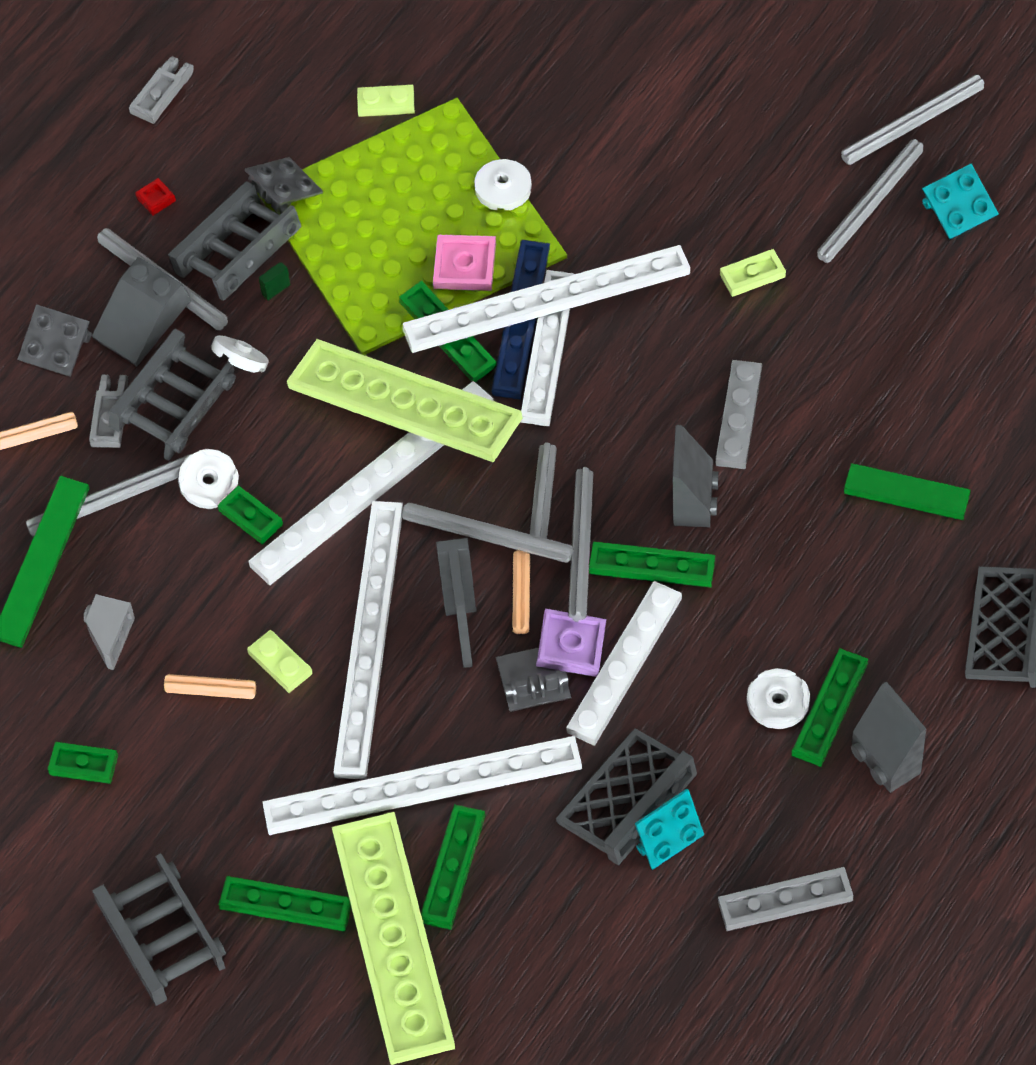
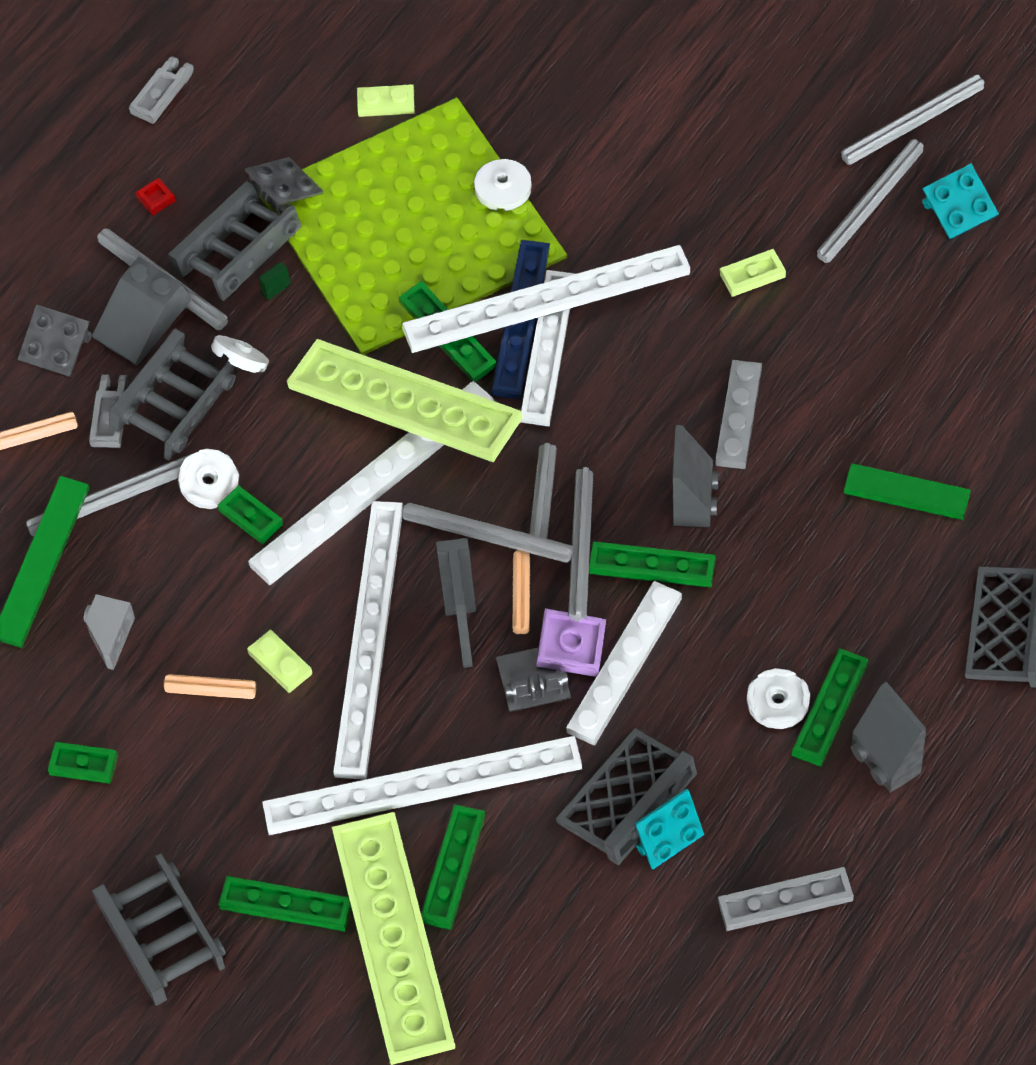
bright pink plate [433,235,496,291] -> none

